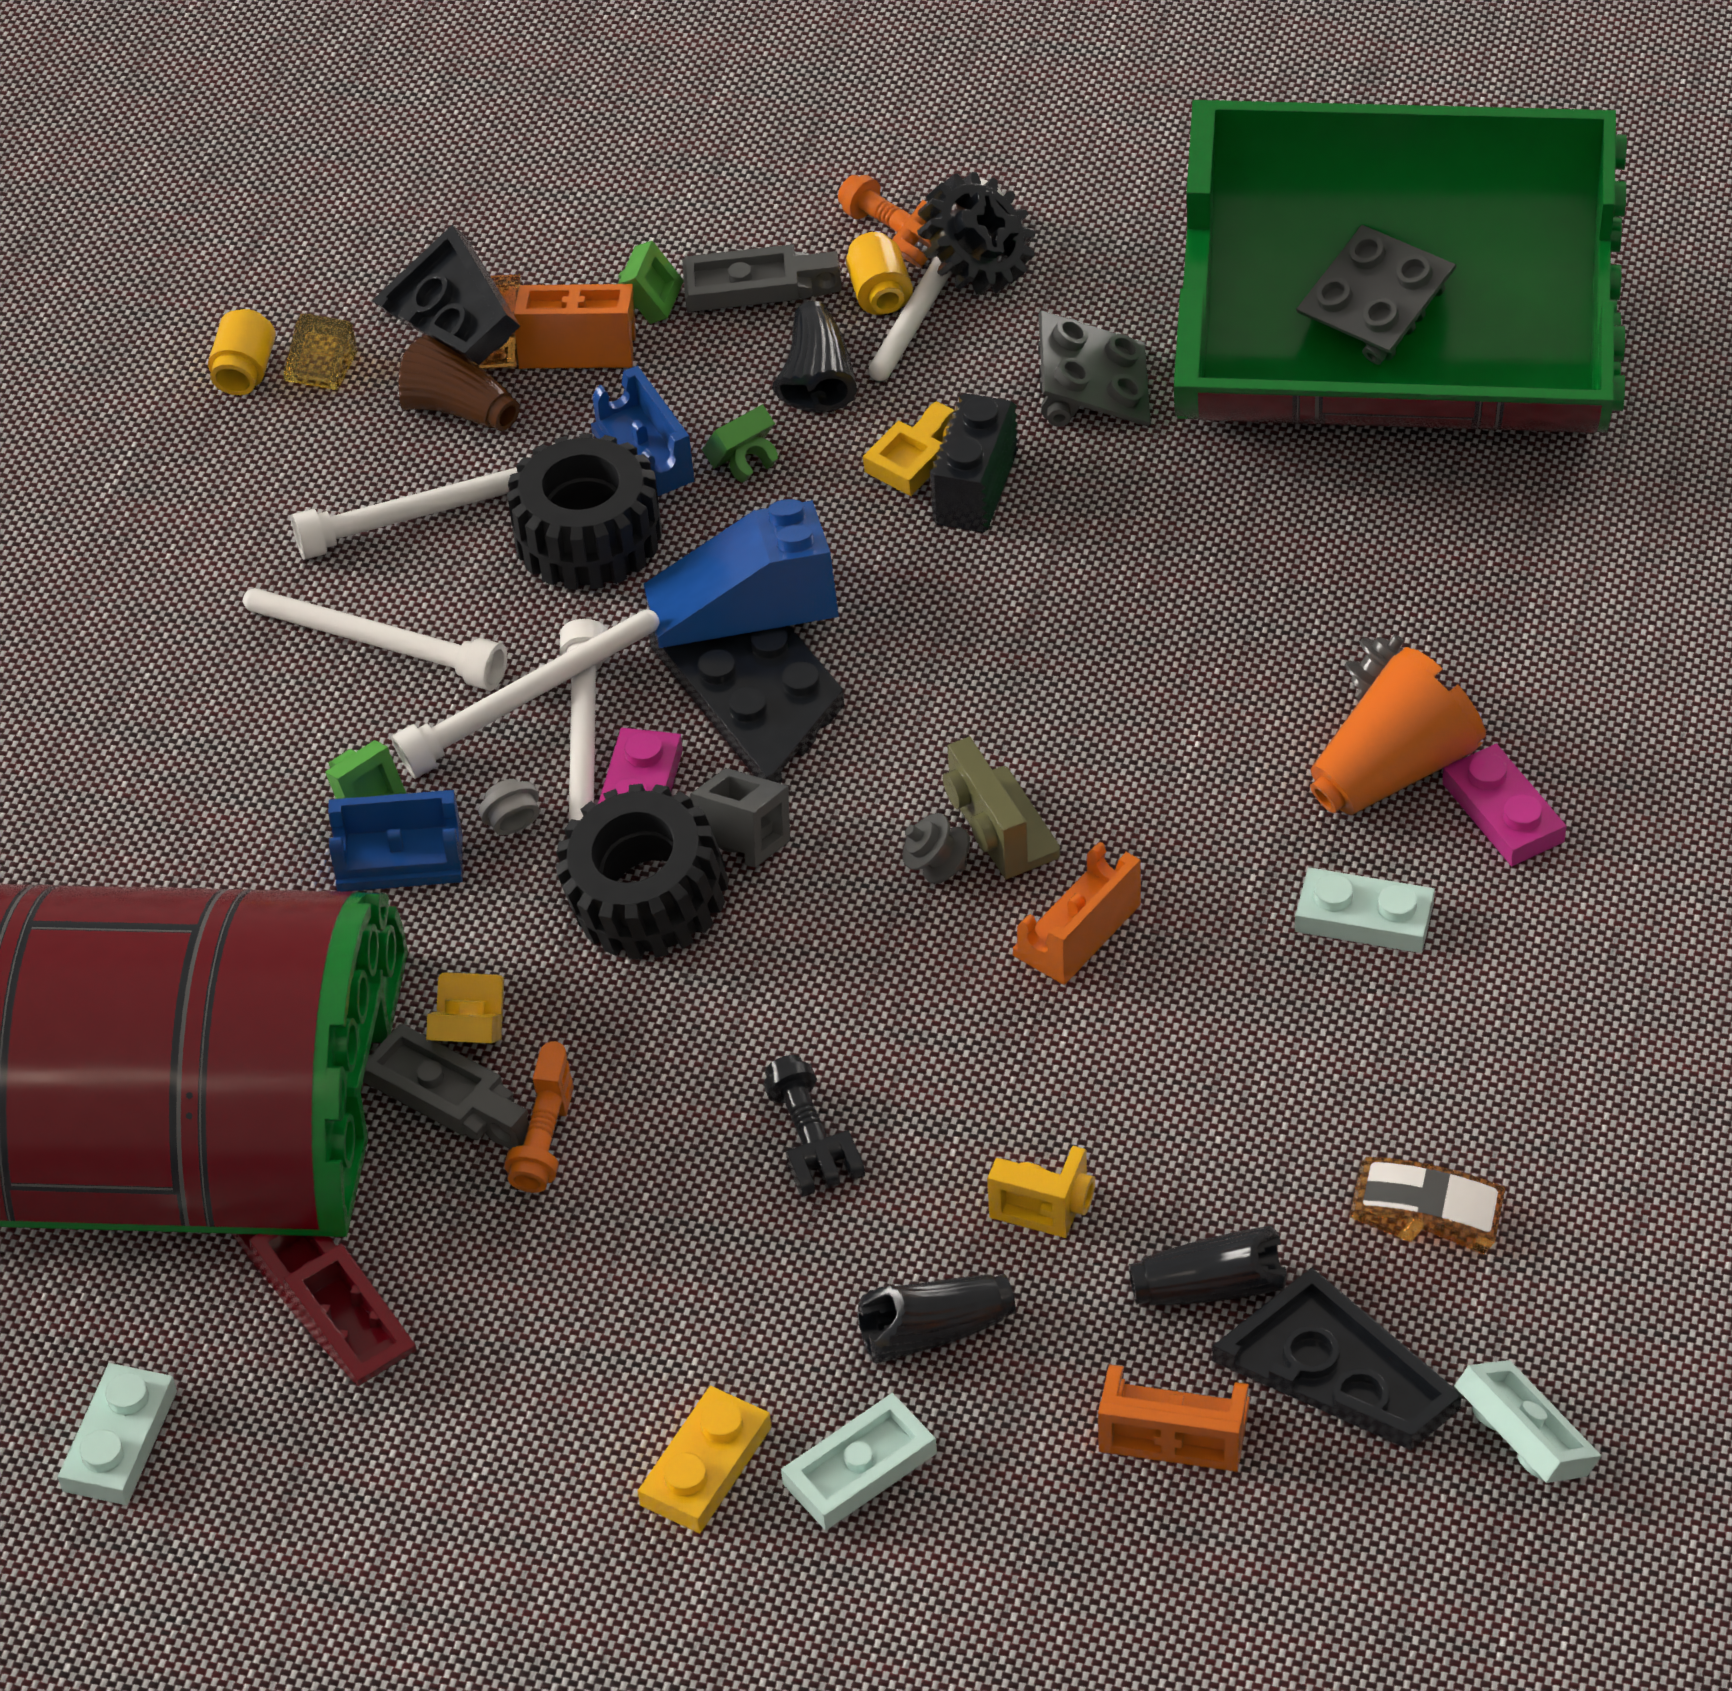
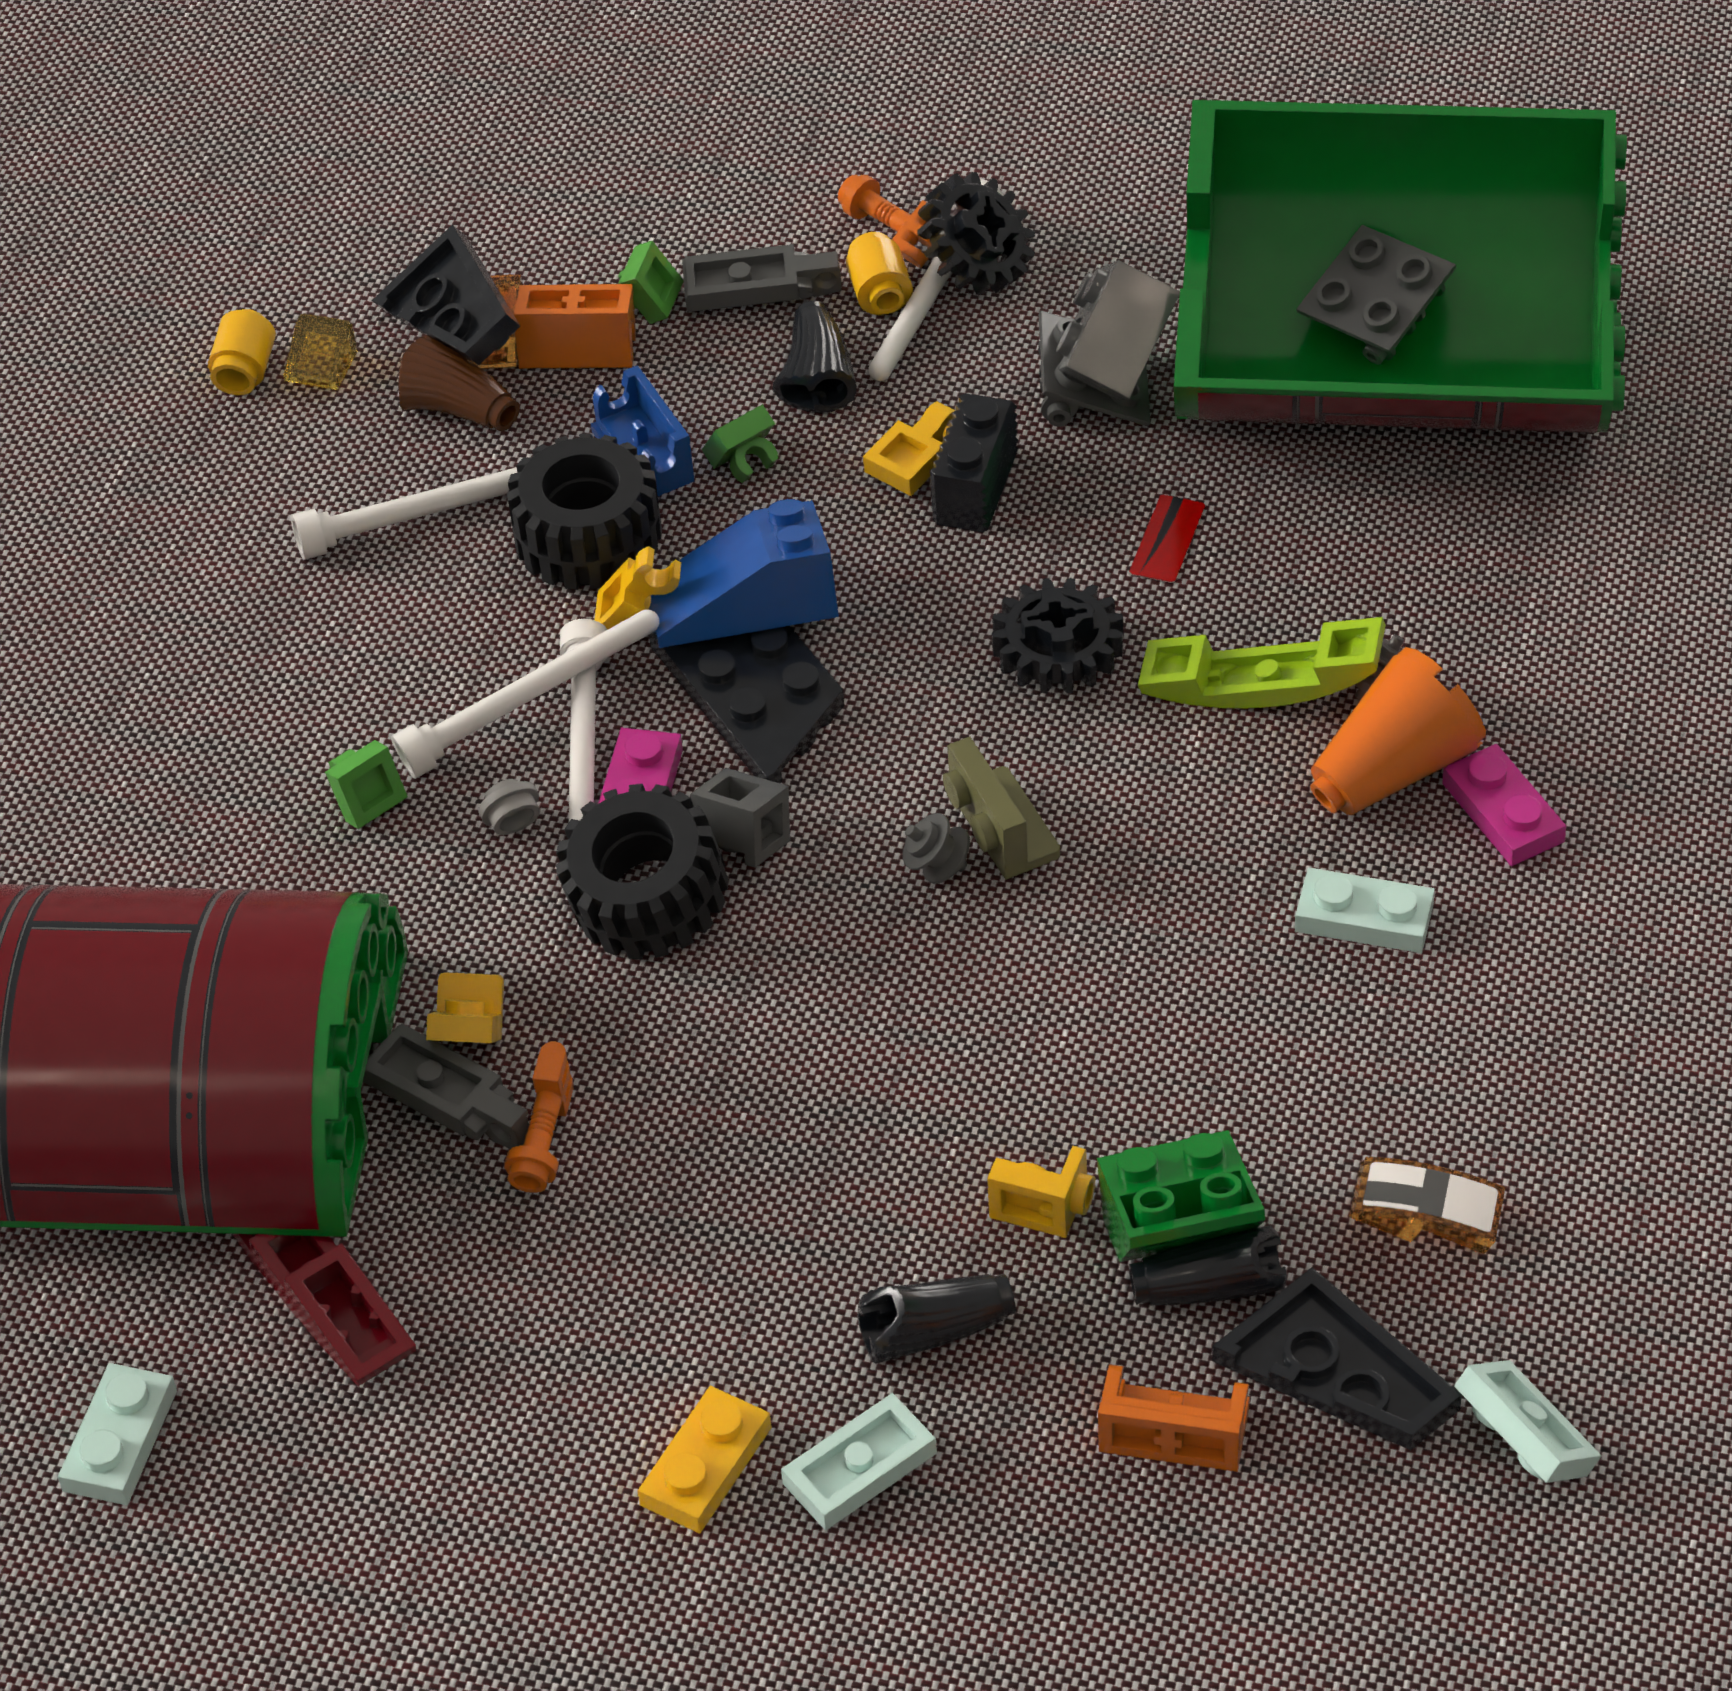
white piece [243,588,507,691] -> none
blue hinge [328,790,463,892] -> none
black hinge [763,1055,865,1197] -> none
orange hinge [1013,842,1141,985] -> none
none -> yellow plate [594,546,681,630]
none -> black gear [992,578,1124,694]
none -> dark grey brick [1056,260,1180,401]
none -> green slope [1097,1130,1265,1262]
none -> red sticker [1129,495,1205,583]
none -> lime slope [1138,617,1386,709]

